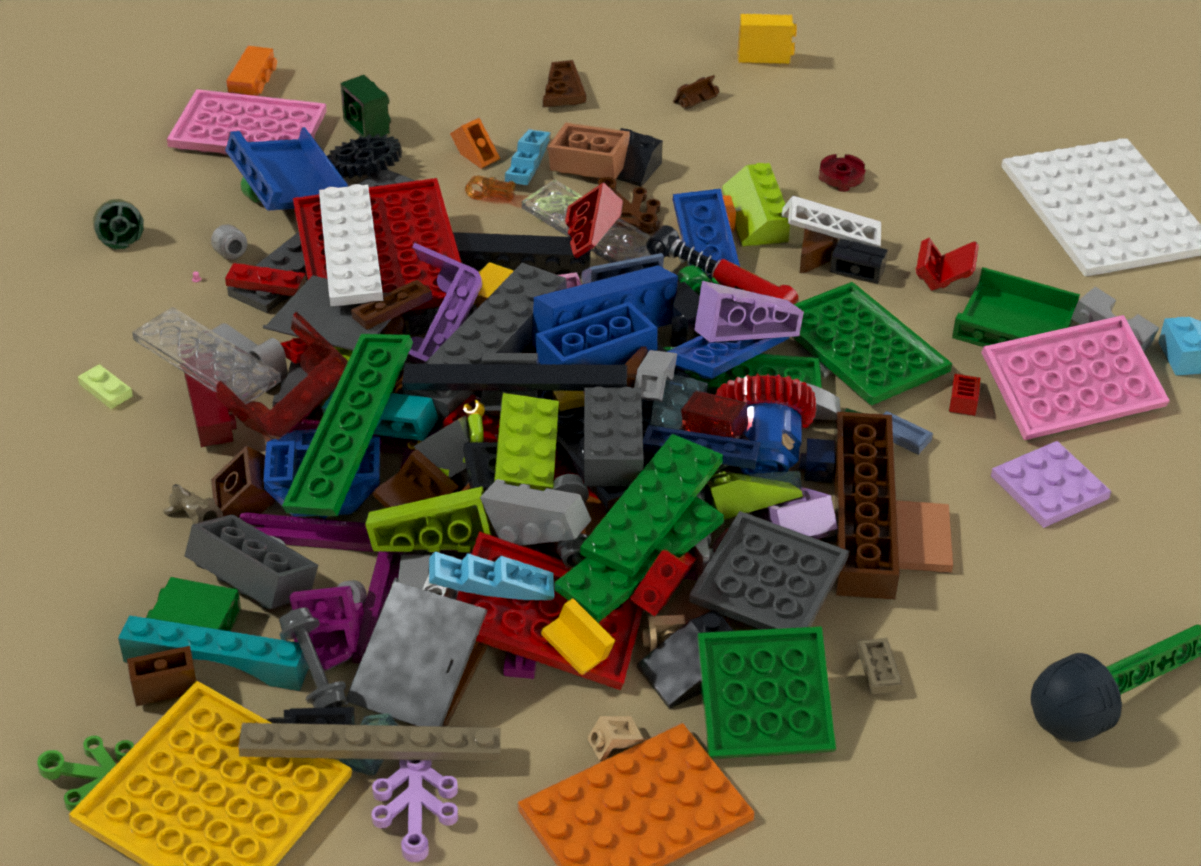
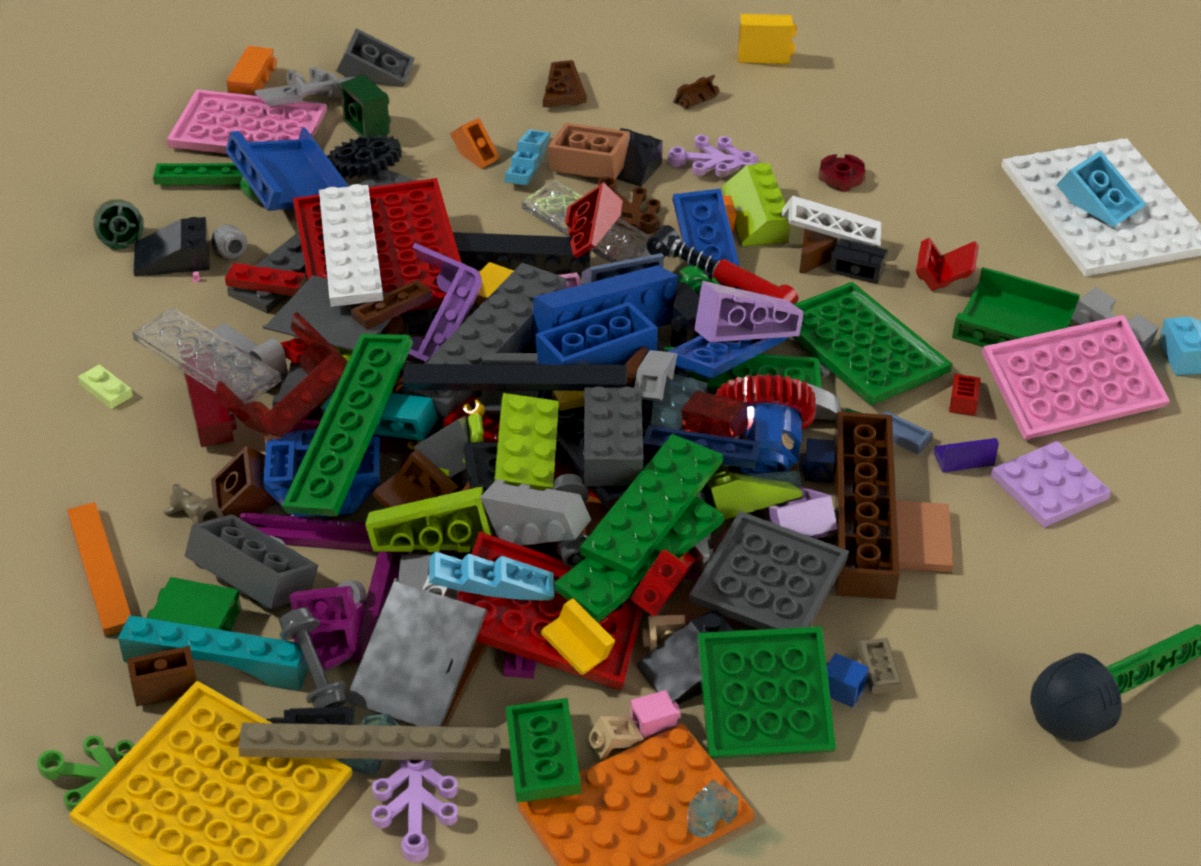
clear orange connector [465,175,516,202] -> none
none -> orange tile [67,502,131,636]
none -> black slope [134,217,210,276]
none -> green plate [153,163,243,186]
none -> light grey piece [255,67,355,106]
none -> dark grey slope [336,28,415,87]
none -> green plate [505,698,582,803]
none -> bright pink brick [630,690,681,742]
none -> lavender plant [668,135,758,177]
none -> clear light blue leg [687,780,739,837]
none -> blue brick [826,653,869,708]
none -> dark purple panel [934,438,999,473]
none -> medium azure slope [1056,150,1146,227]

